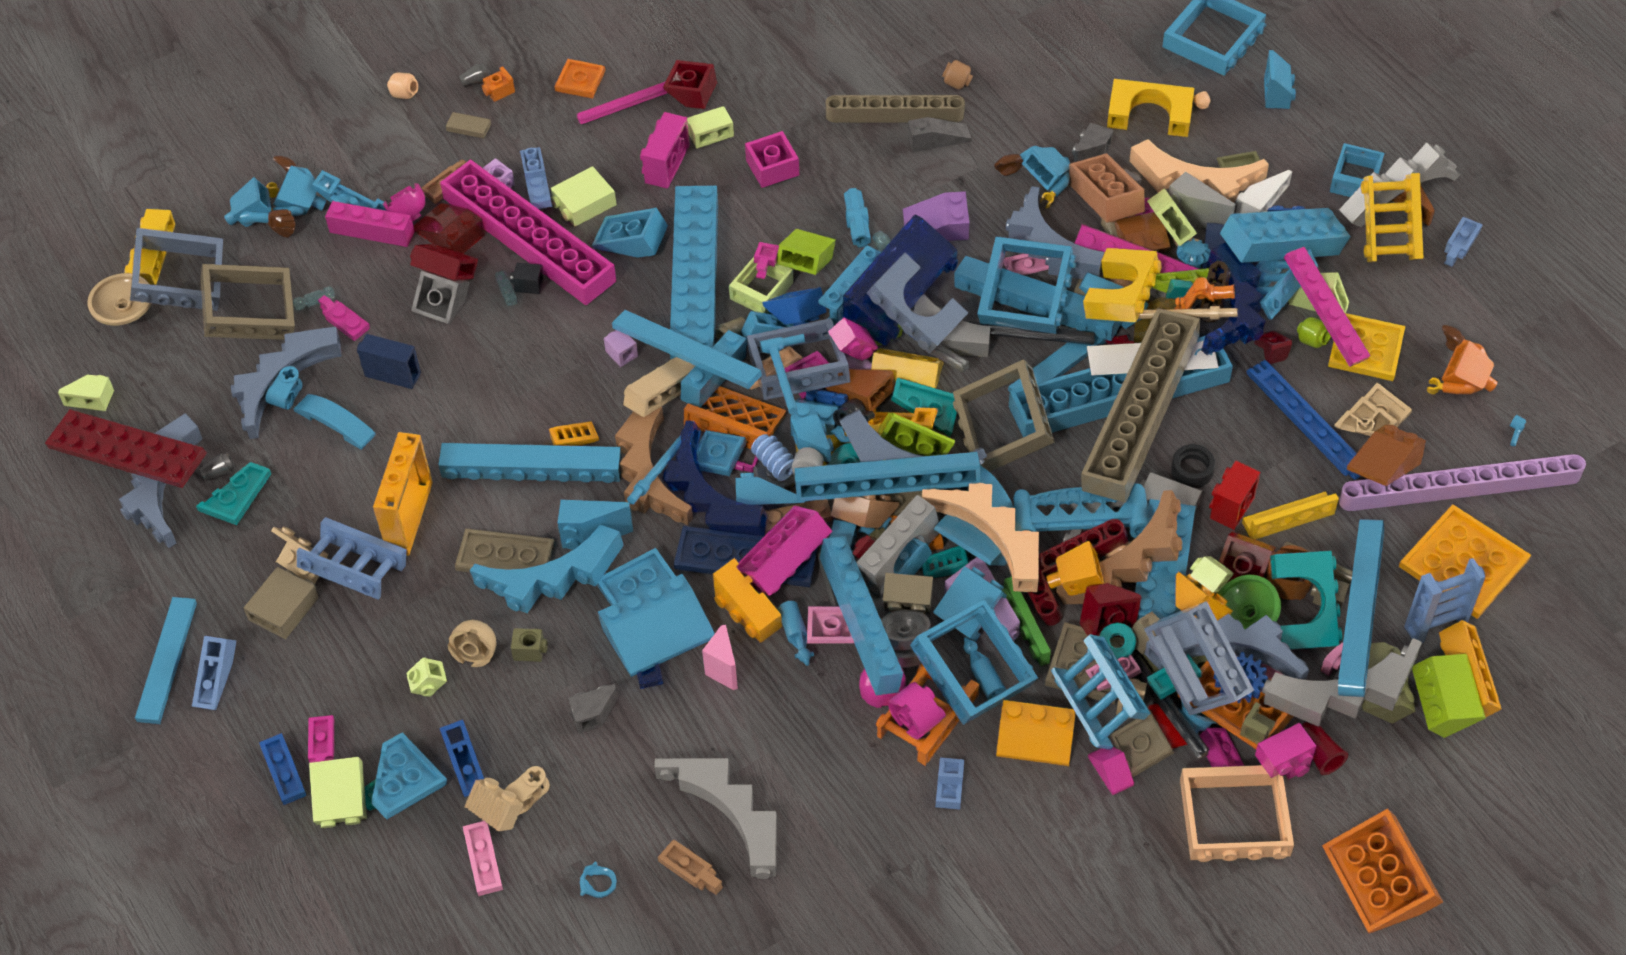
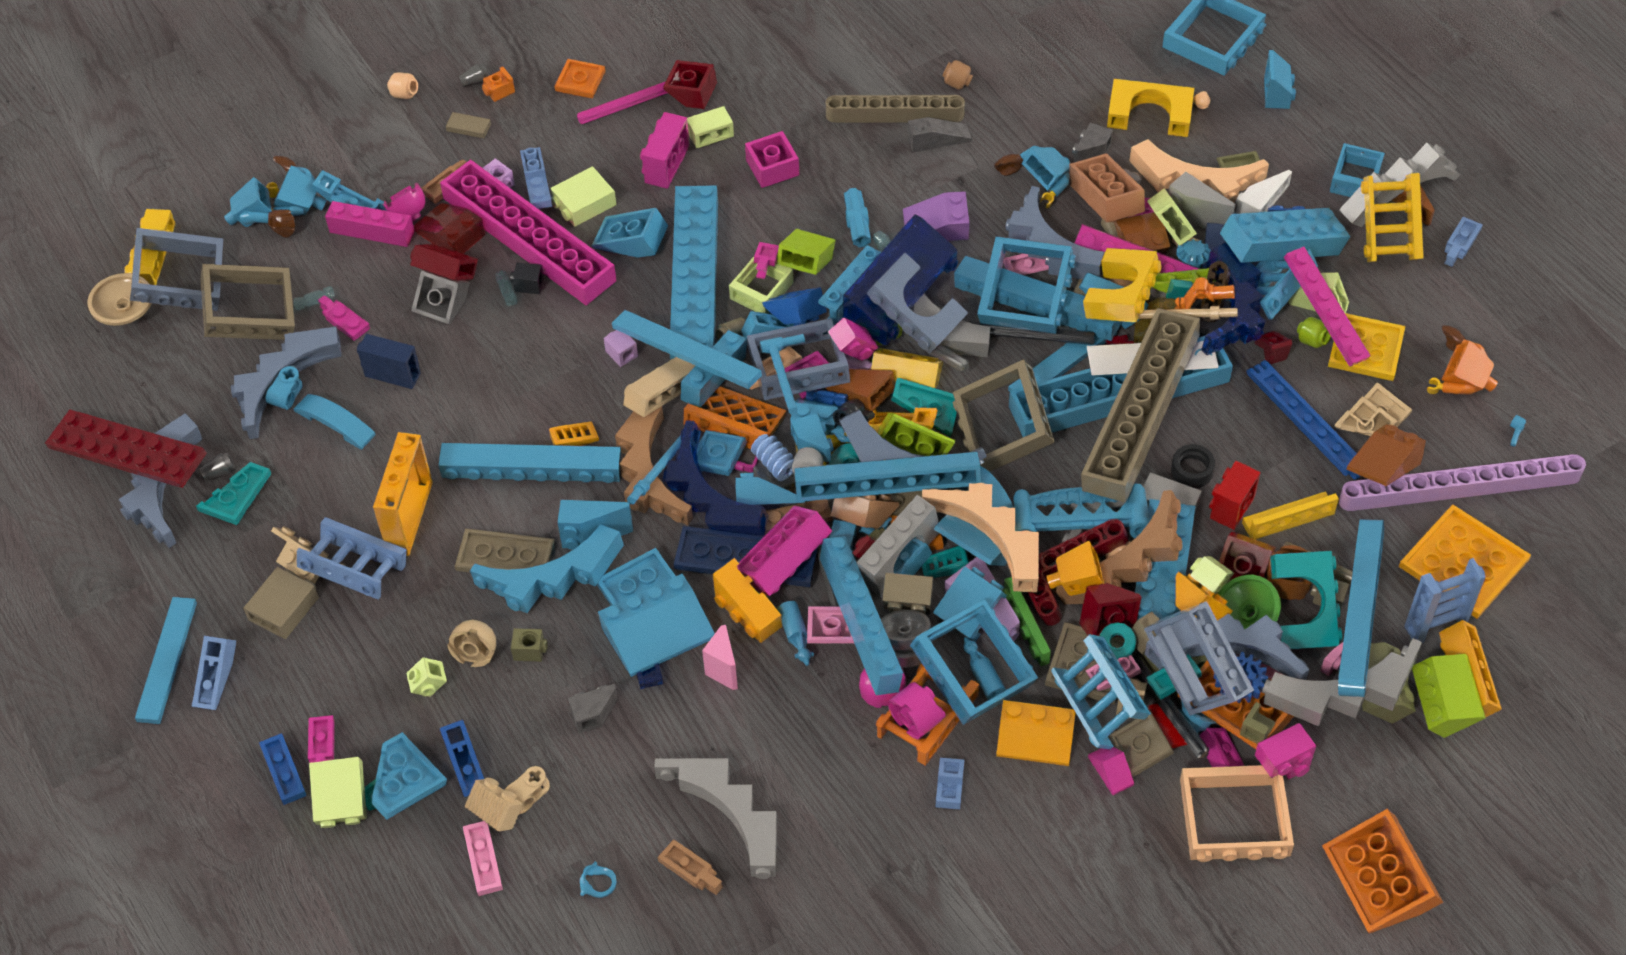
yellowish green slope [58,375,114,411] -> none
dark red plant [1302,721,1349,775] -> none

